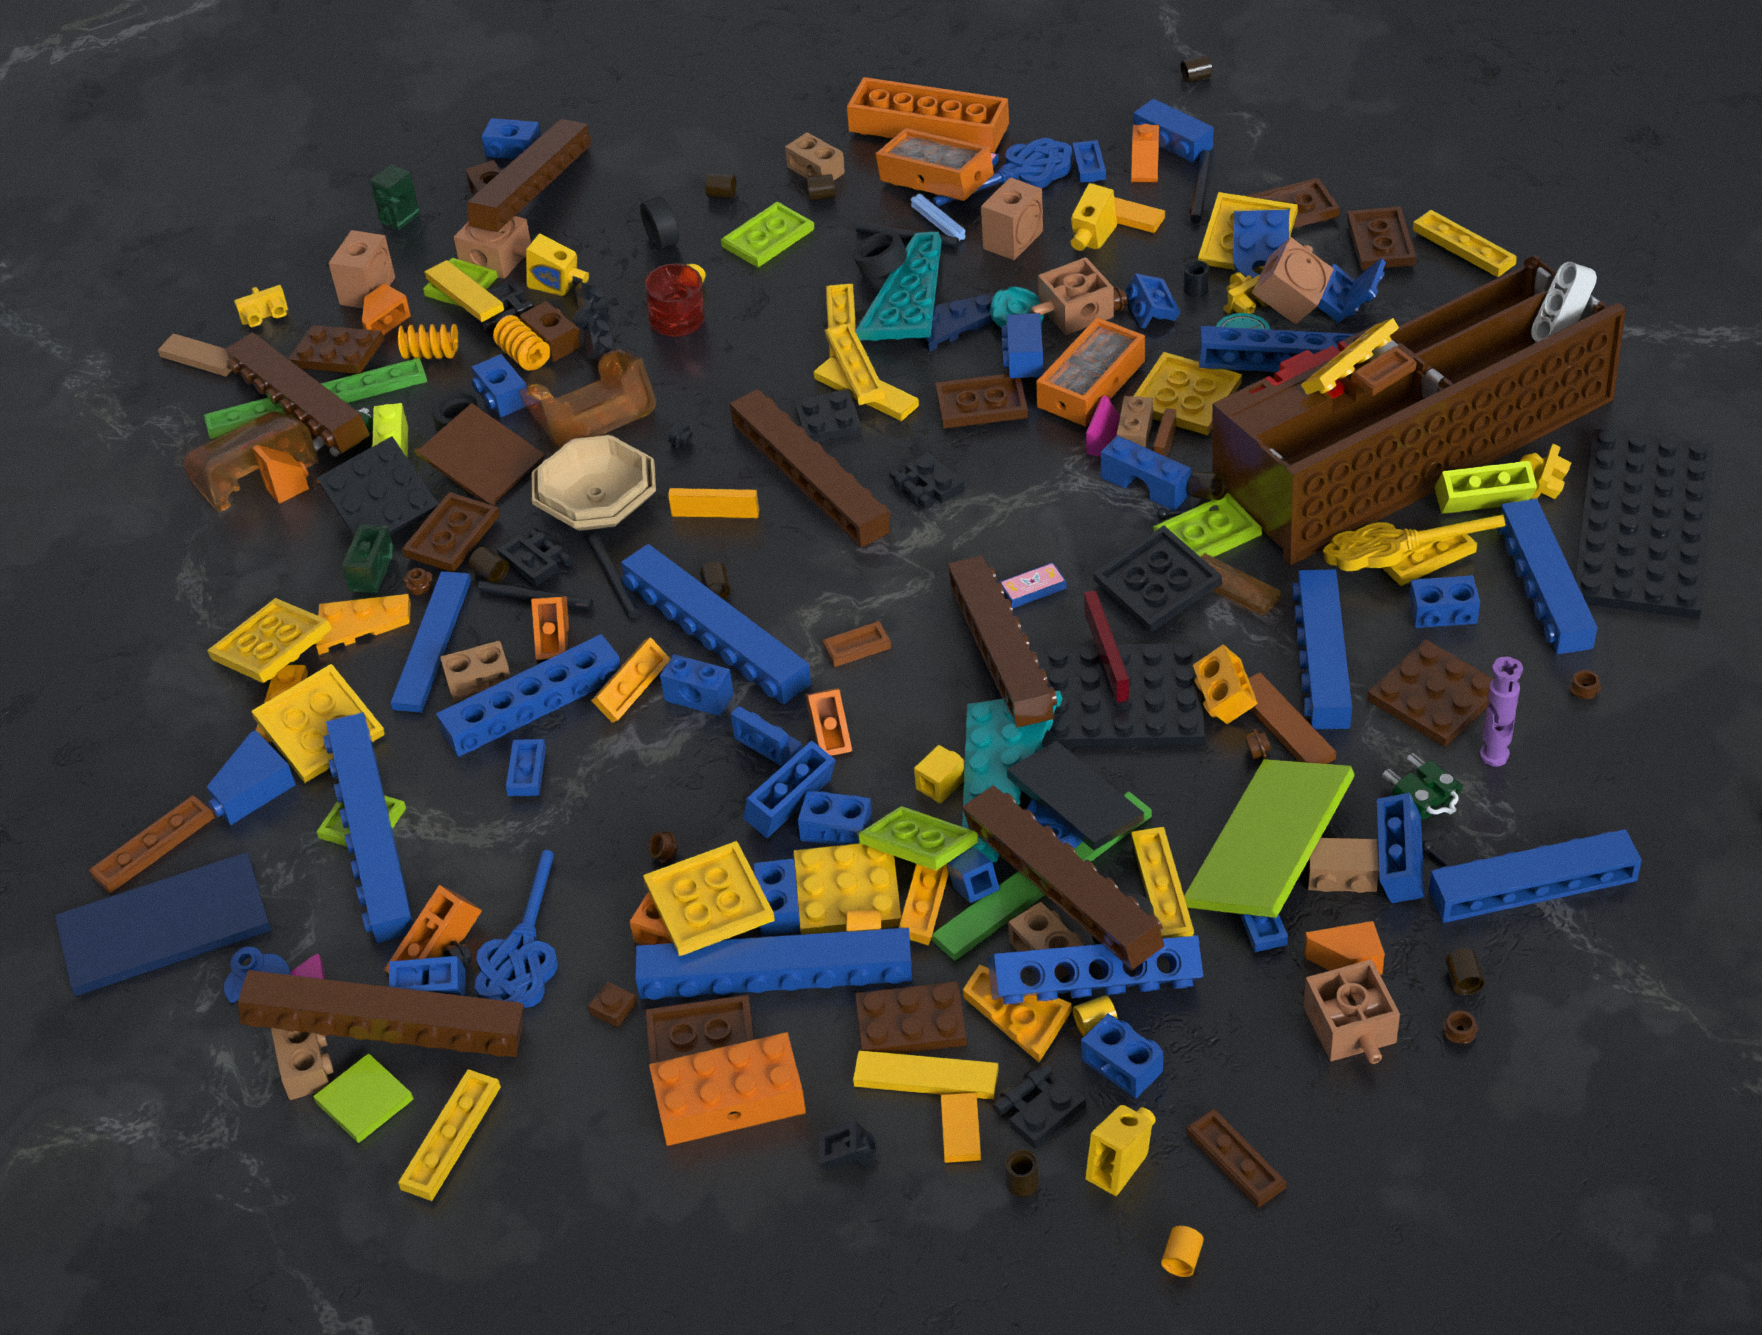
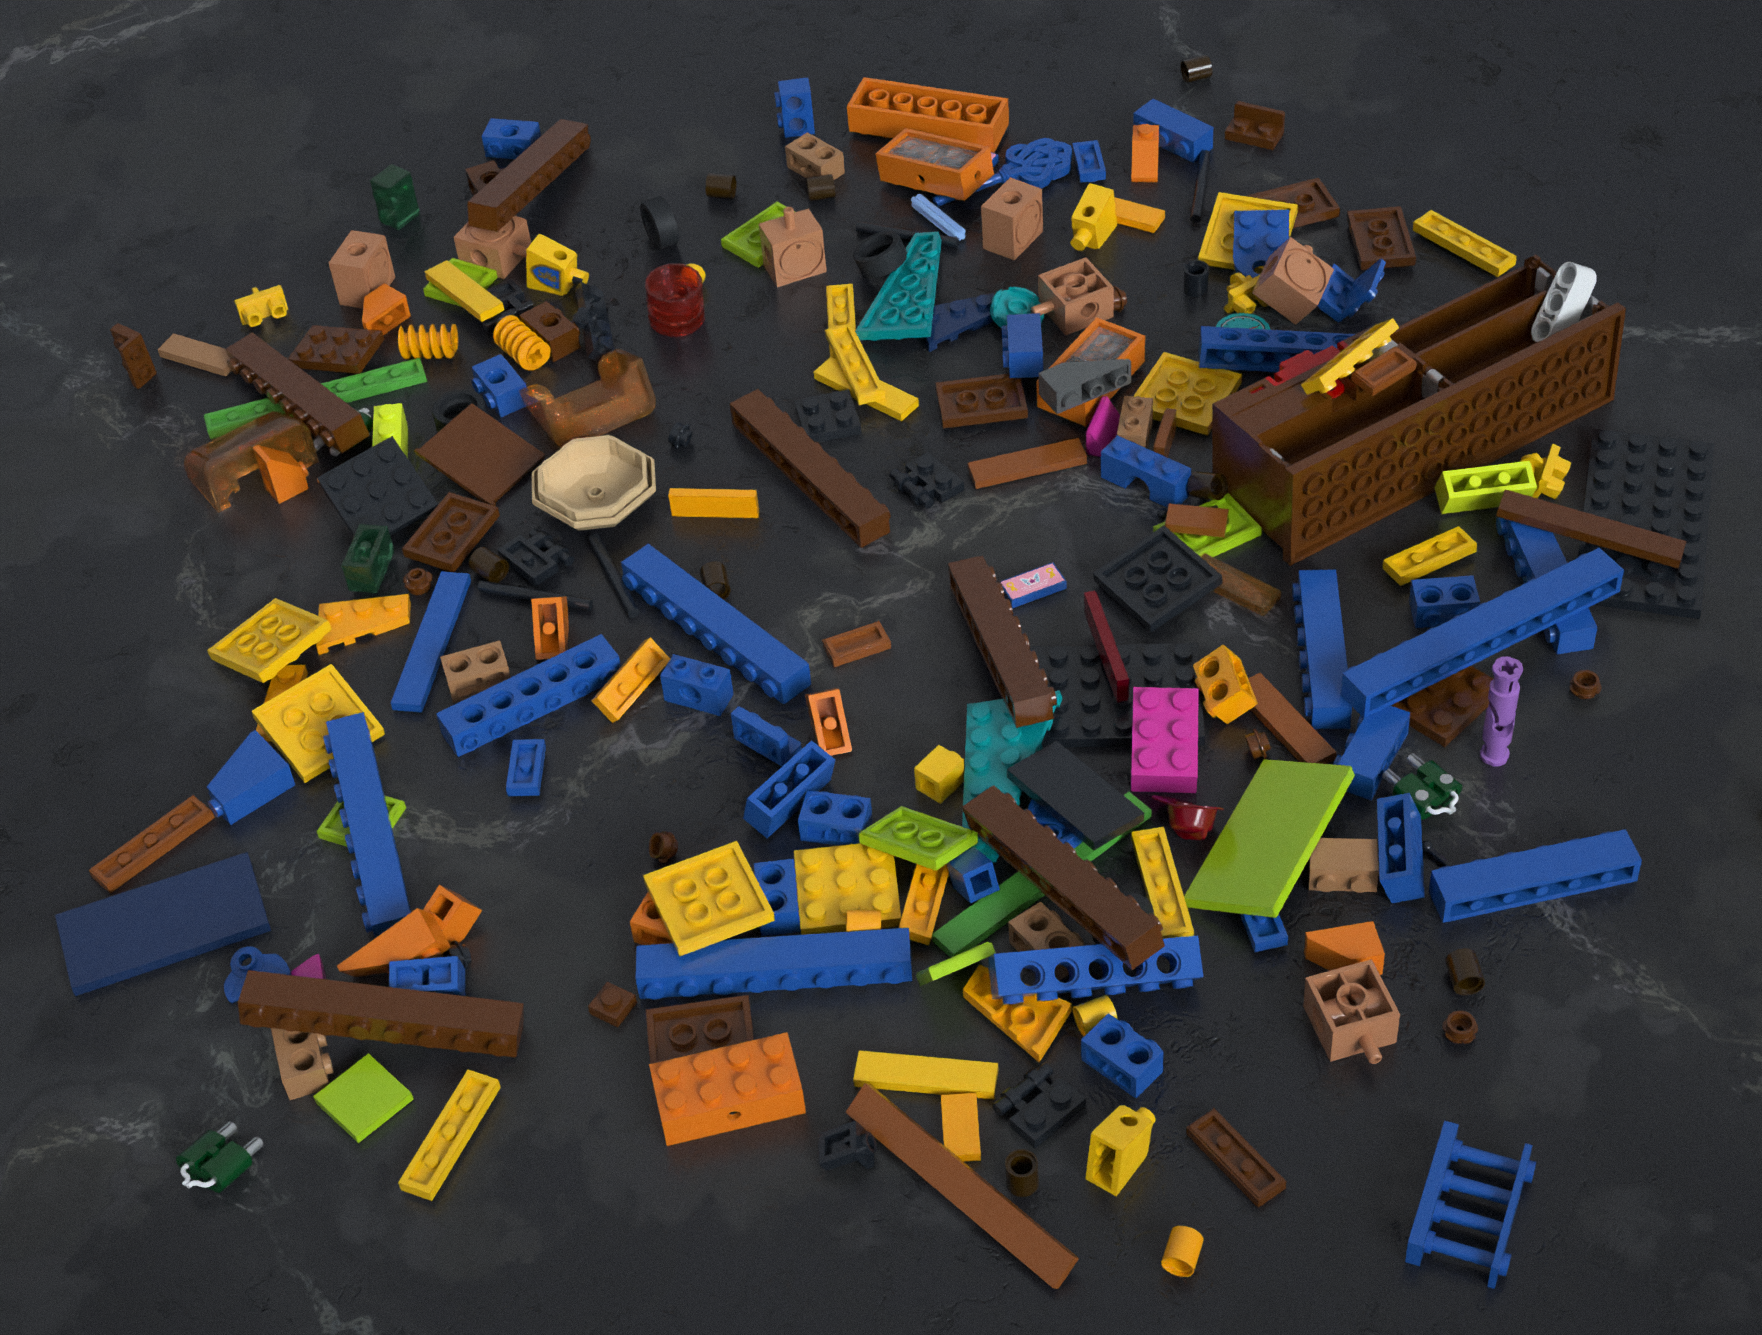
blue piece [474,850,559,1008] -> none
reddish brown plate [855,981,967,1054] -> none
blue bracket [1125,273,1181,328] -> none
yellow piece [1323,515,1505,571] -> none
none -> reddish brown bracket [110,323,157,389]
none -> dark green piece [176,1121,263,1193]
none -> orange slope [337,908,450,977]
none -> nougat piece [759,207,827,287]
none -> blue brick [774,77,815,138]
none -> dark orange tile [845,1083,1079,1289]
none -> lime tile [916,942,996,986]
none -> dark orange tile [967,438,1087,489]
none -> dark grey slope [1038,359,1131,414]
none -> dark pink brick [1131,687,1199,793]
none -> dark red piece [1151,795,1224,840]
none -> dark orange tile [1165,503,1229,538]
none -> reddish brown bracket [1225,101,1285,150]
none -> blue brick [1333,706,1410,801]
none -> blue brick [1341,548,1624,718]
none -> blue fence [1405,1120,1537,1289]
none -> reddish brown tile [1496,489,1687,568]

